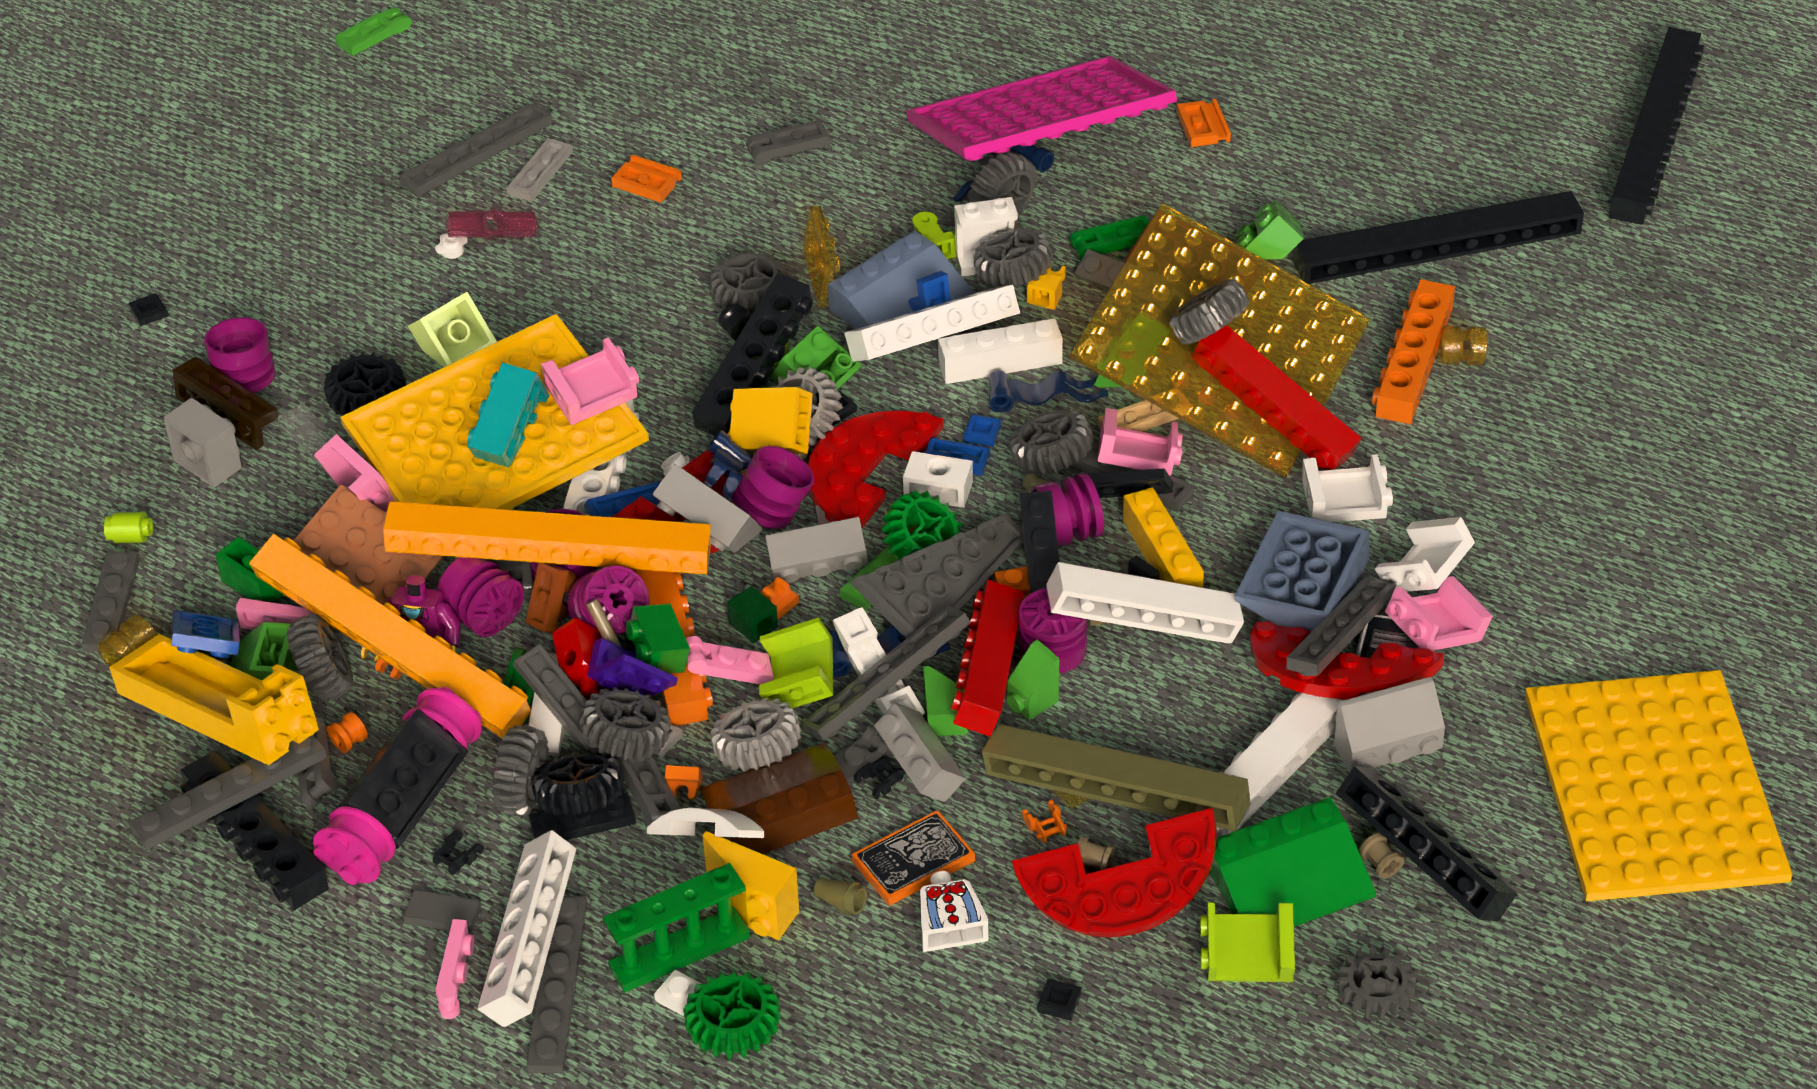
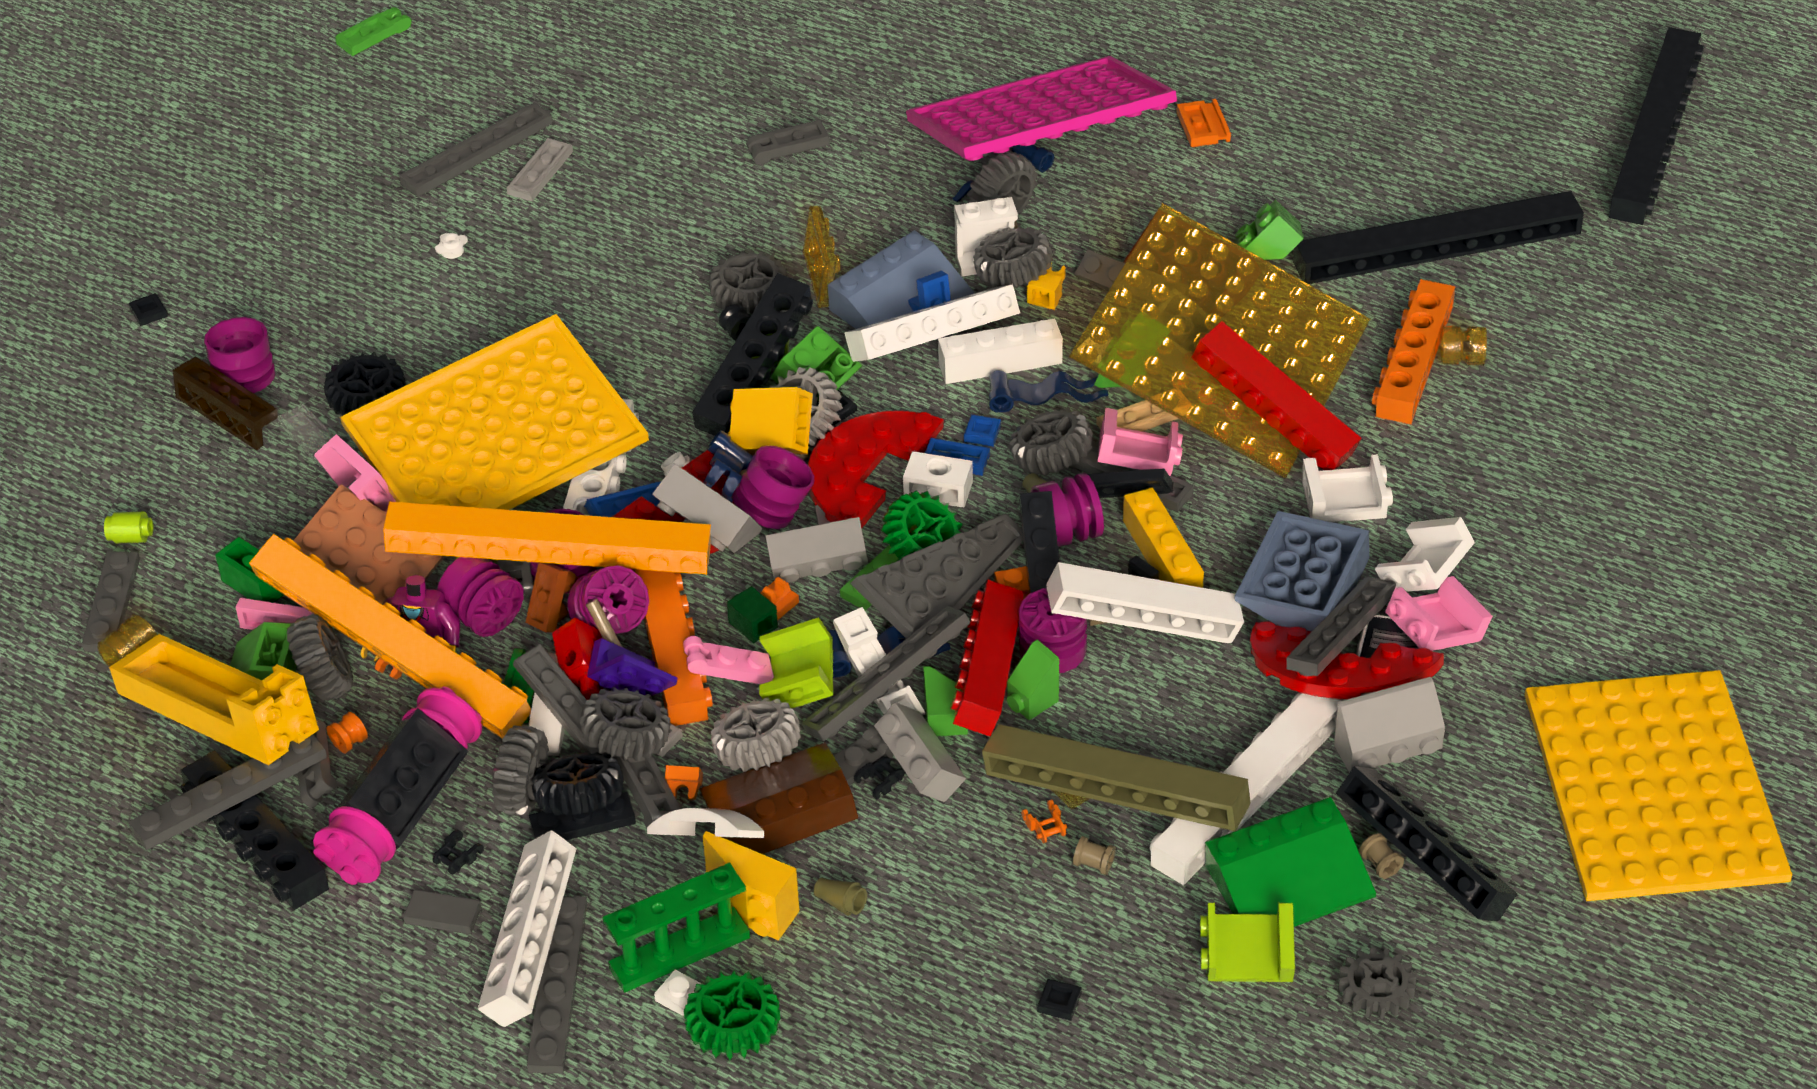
light grey brick [163,398,242,488] -> none
blue plate [171,610,240,658] -> none
yellowish green slope [408,292,497,367] -> none
bright pink plate [436,919,474,1019] -> none
clear pink piece [446,209,537,240] -> none
teal wedge [467,363,550,468] -> none
bright pink panel [541,337,639,425] -> none
orange plate [611,154,682,203] -> none
green brick [626,603,690,674] -> none
tile [851,810,975,906] -> none
lime leg [912,212,955,260] -> none
torso [920,871,988,952] -> none
red plate [1012,808,1217,937] -> none
green plate [1069,215,1149,260] -> none
dark grey gear [1169,279,1249,344] -> none

